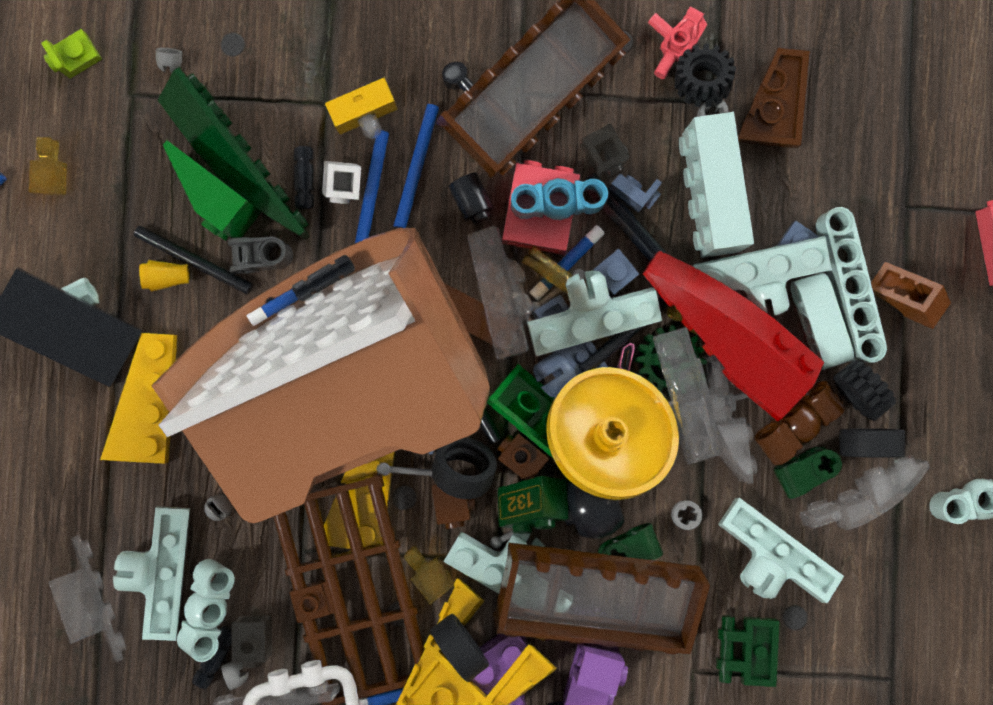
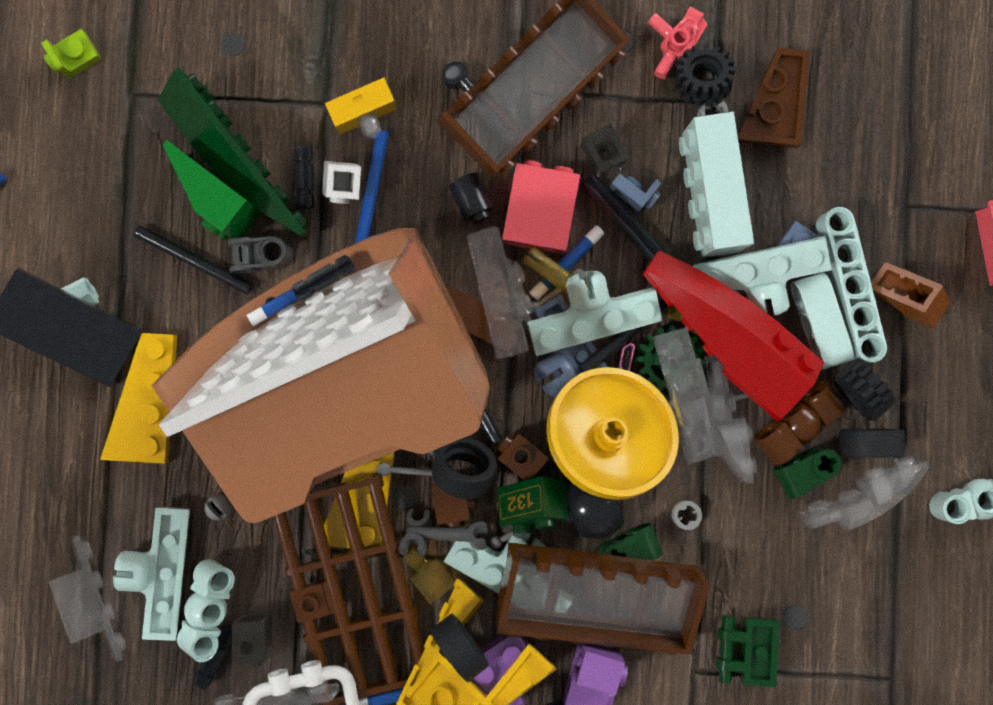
clear yellow plate [29,137,67,195] -> none
yellow cone [139,260,190,292] -> none
light grey hinge [156,48,182,73] -> none
light grey hinge [221,661,249,691] -> none
blue bar [393,104,439,228] -> none
green slope [487,364,555,458] -> none
medium azure piece [511,178,608,220] -> none
sand blue brick [592,249,639,297] -> none
light aqua plate [718,498,844,603] -> none
none -> dark grey bar [400,509,489,557]

